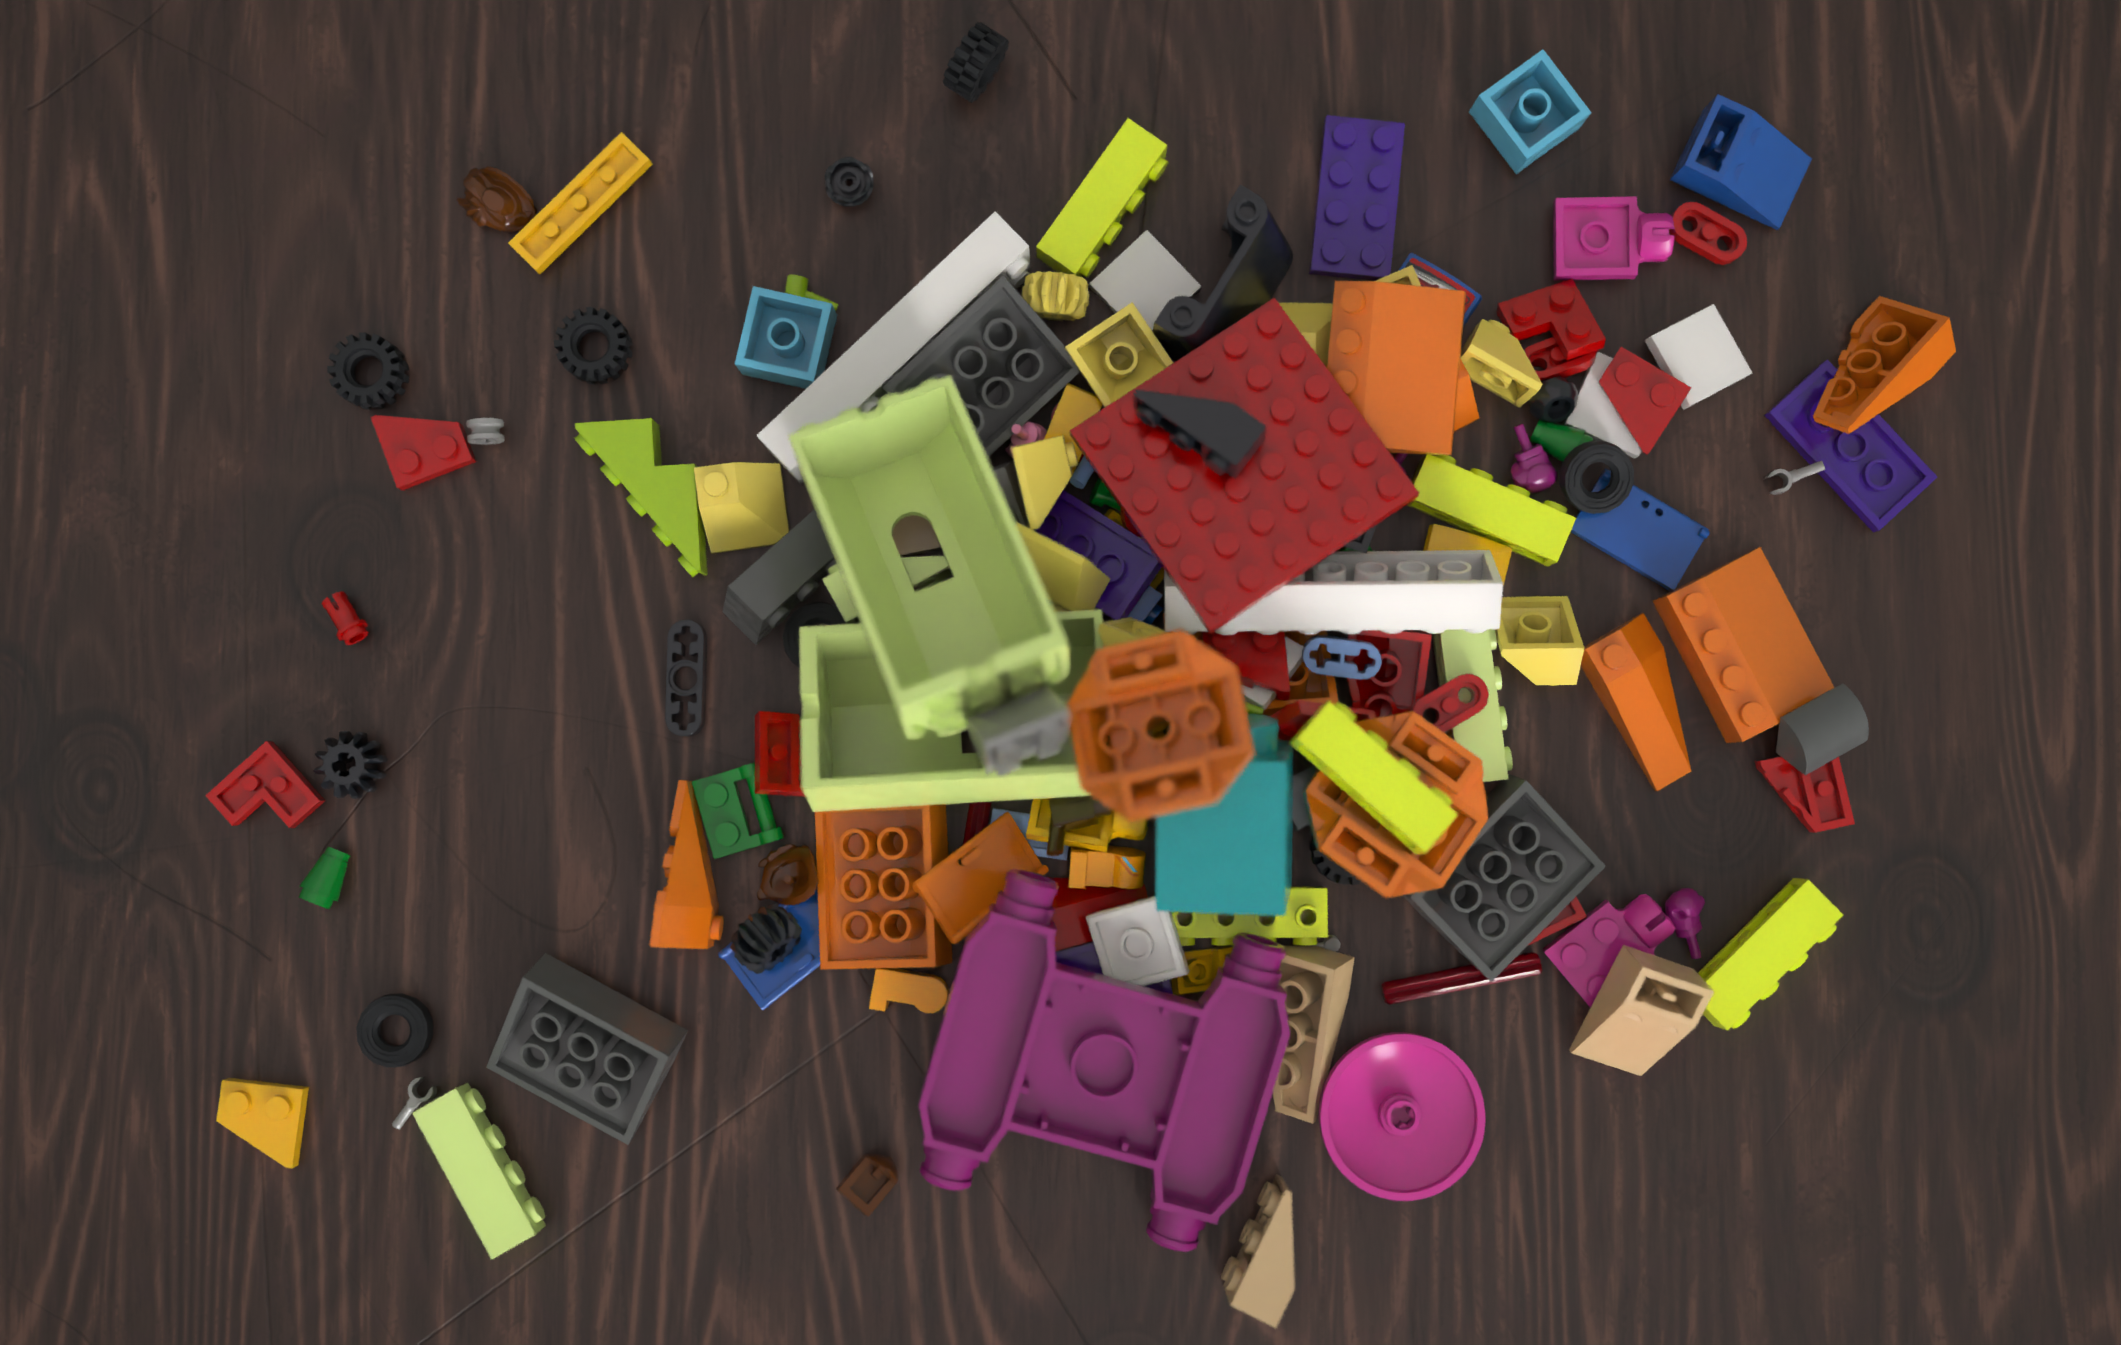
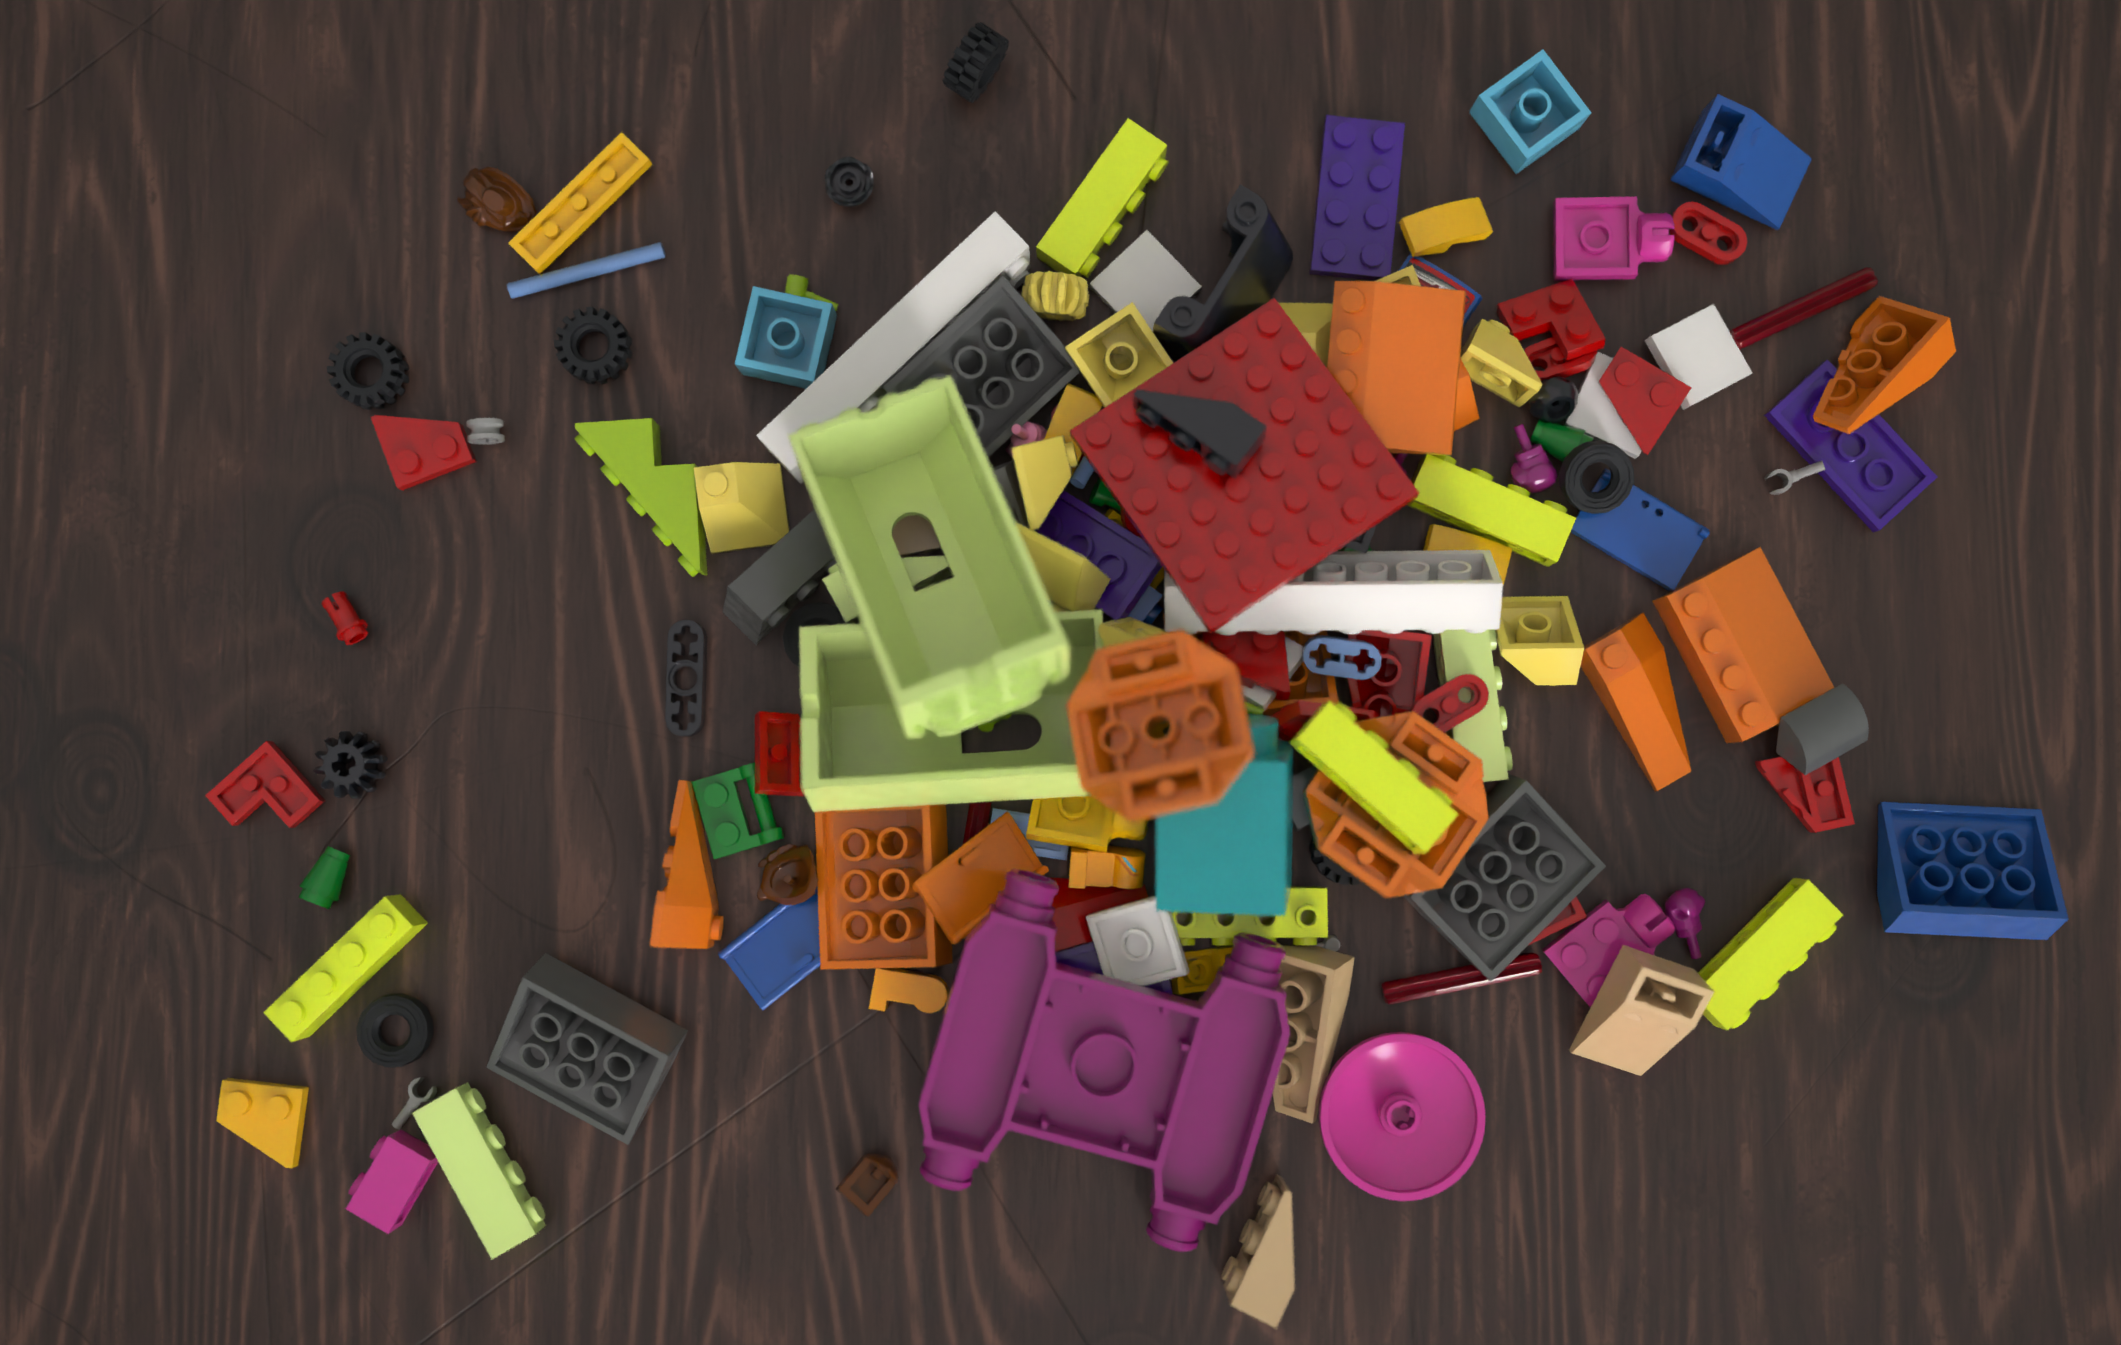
black gear [730,903,802,974] -> none
light grey slope [966,686,1071,776] -> none
dark brown piece [1046,796,1112,856] -> none
none -> neon yellow brick [263,894,428,1042]
none -> dark pink brick [346,1129,438,1234]
none -> medium blue bar [507,242,666,299]
none -> yellow slope [1399,197,1493,257]
none -> dark red axle [1729,267,1878,350]
none -> blue slope [1877,802,2069,940]

